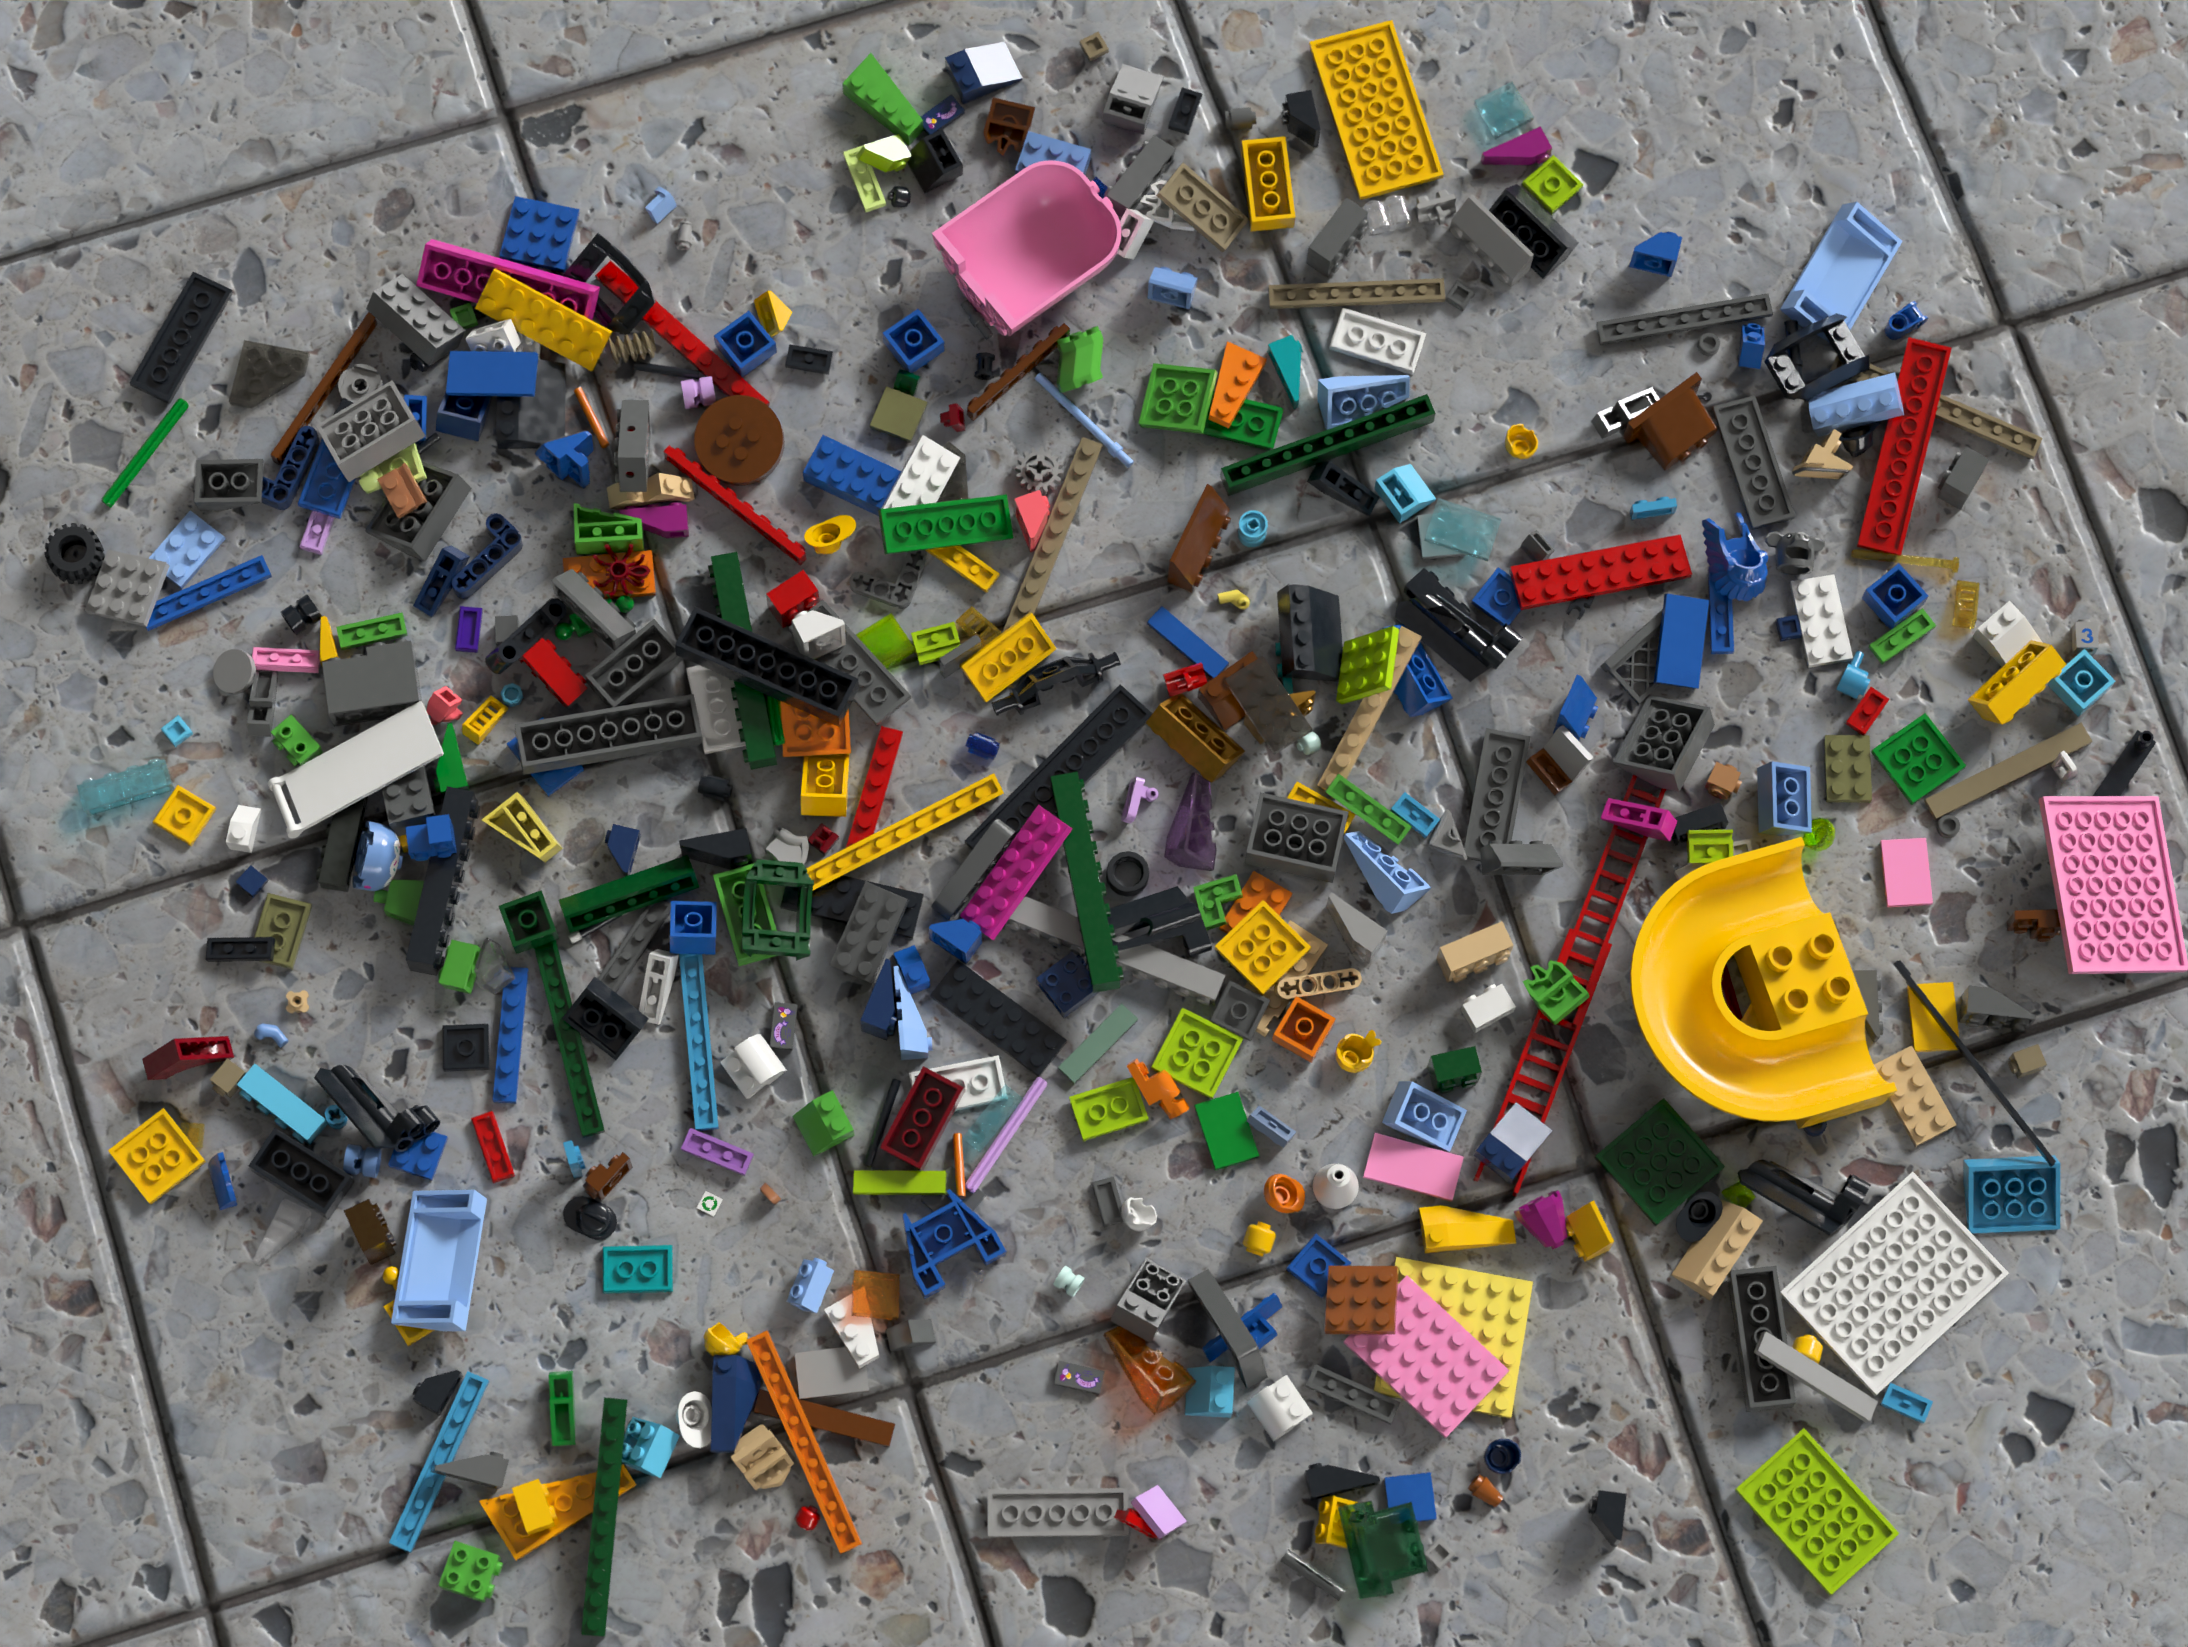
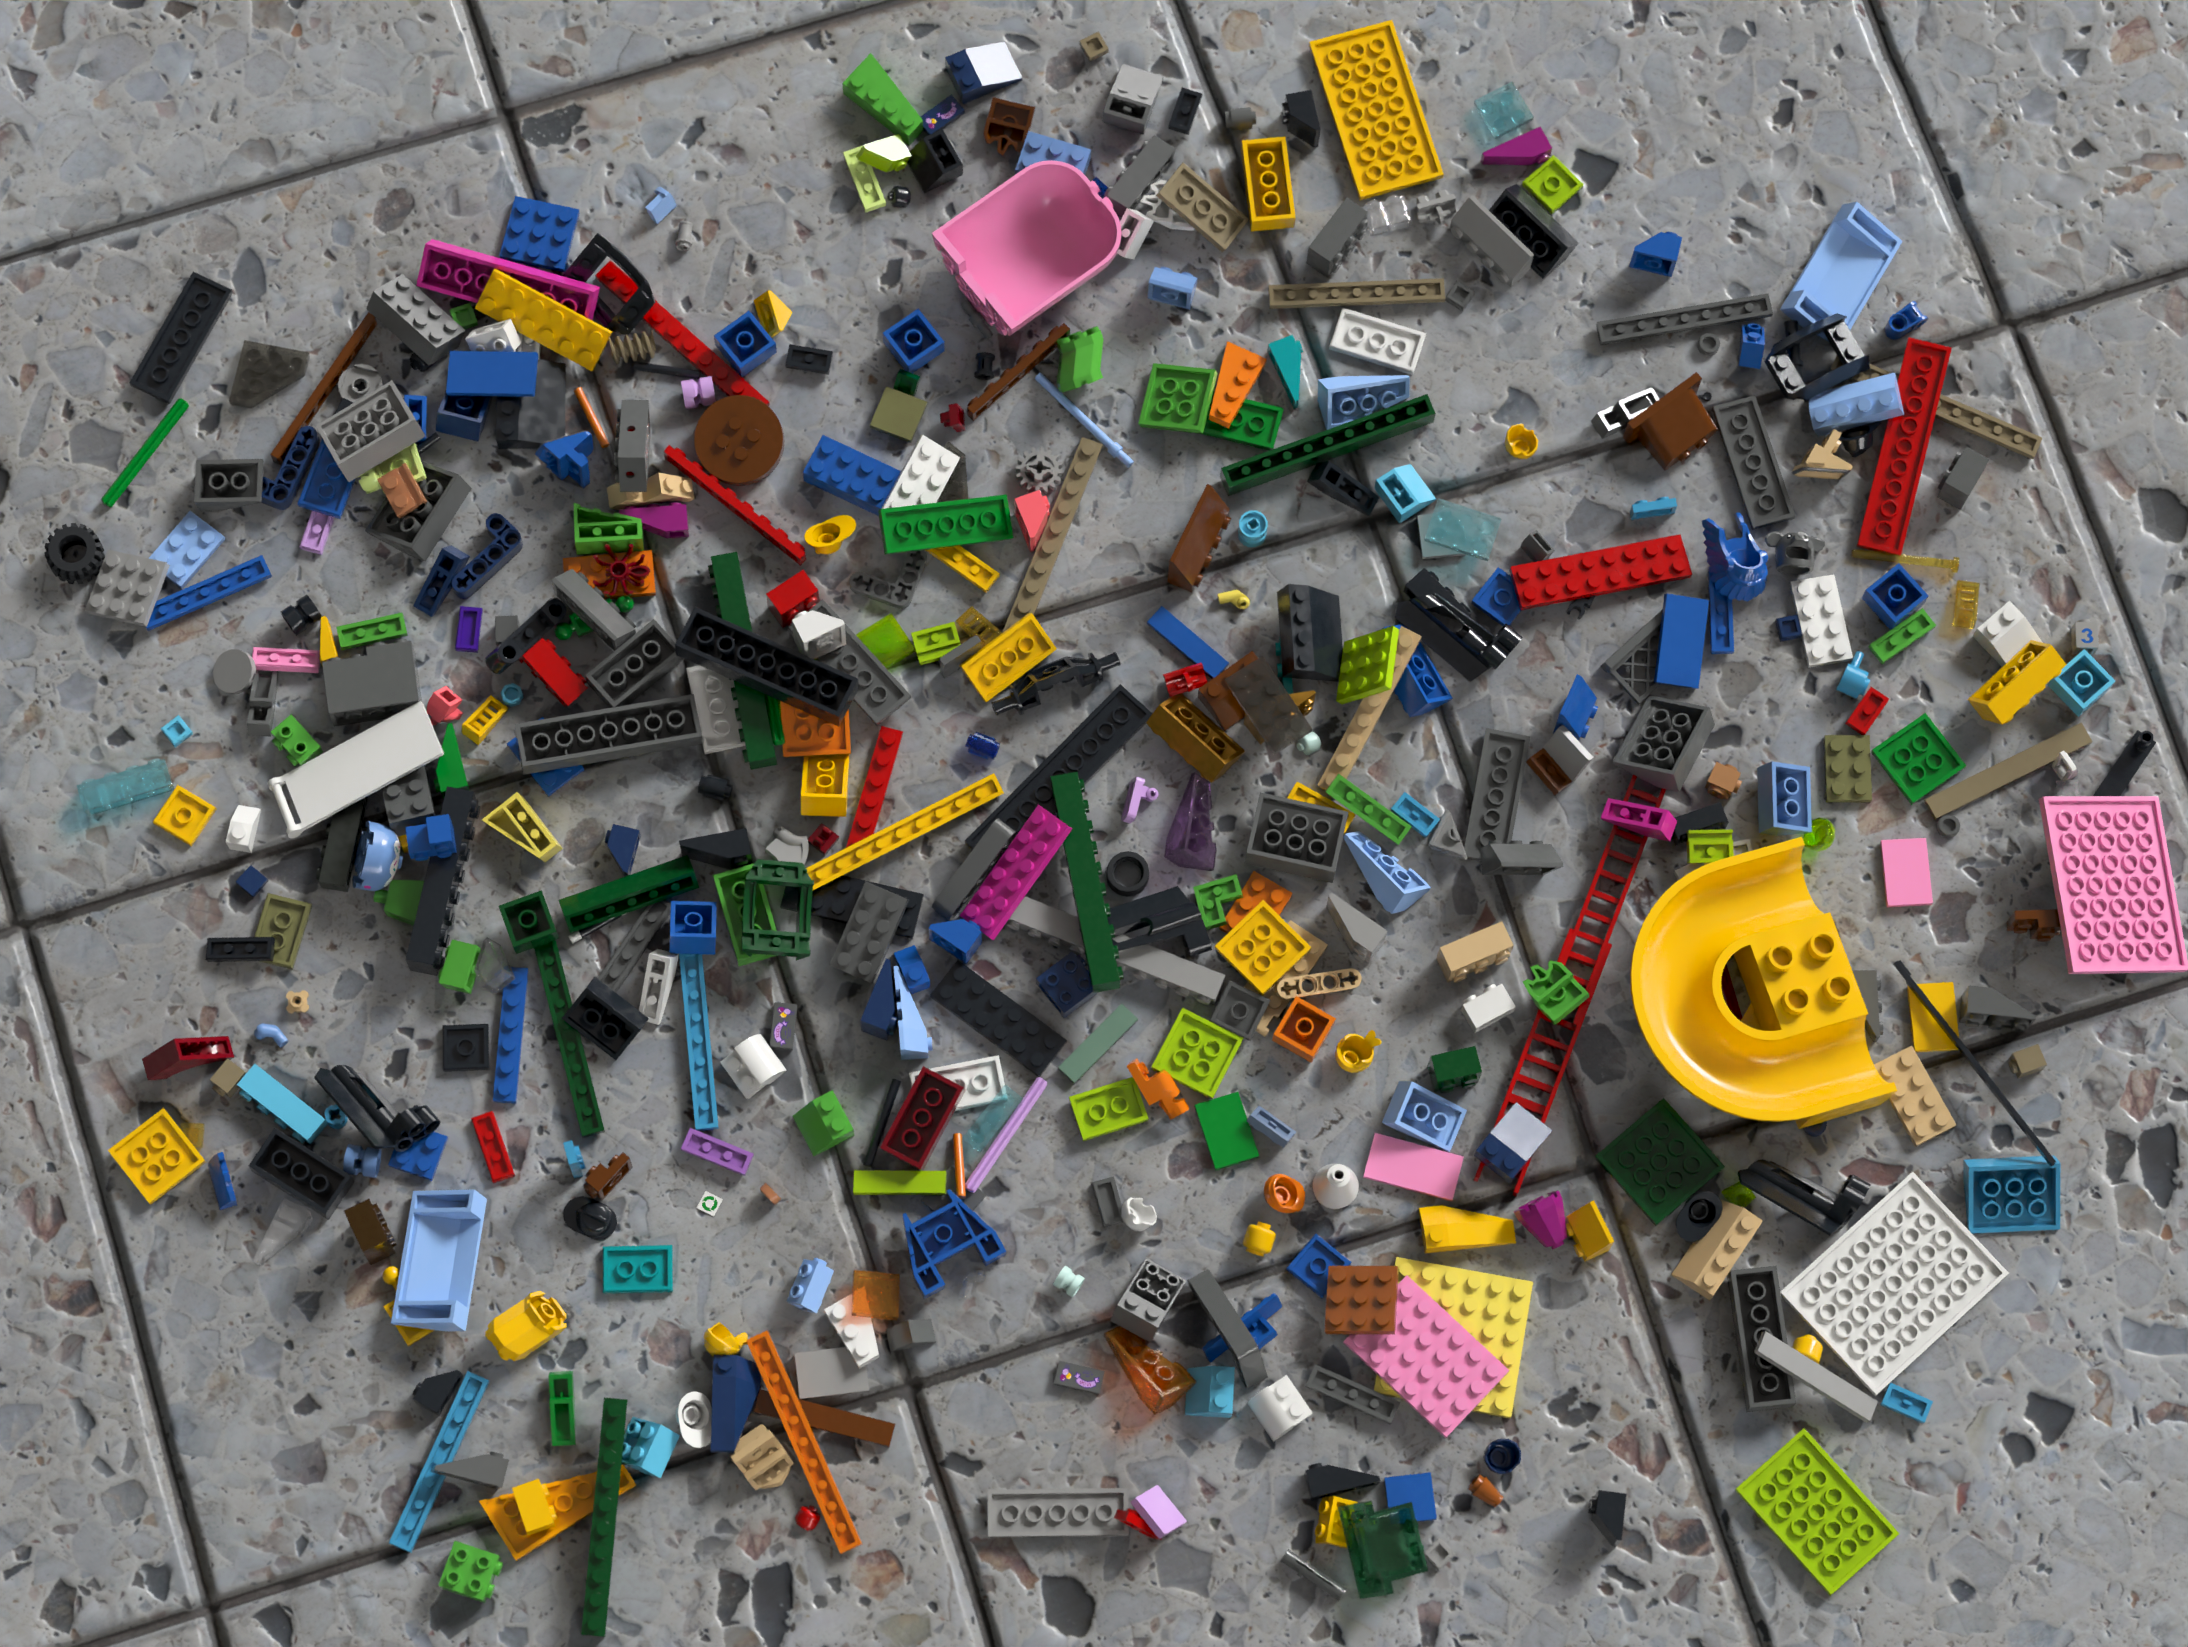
none -> yellow brick [485,1291,567,1361]

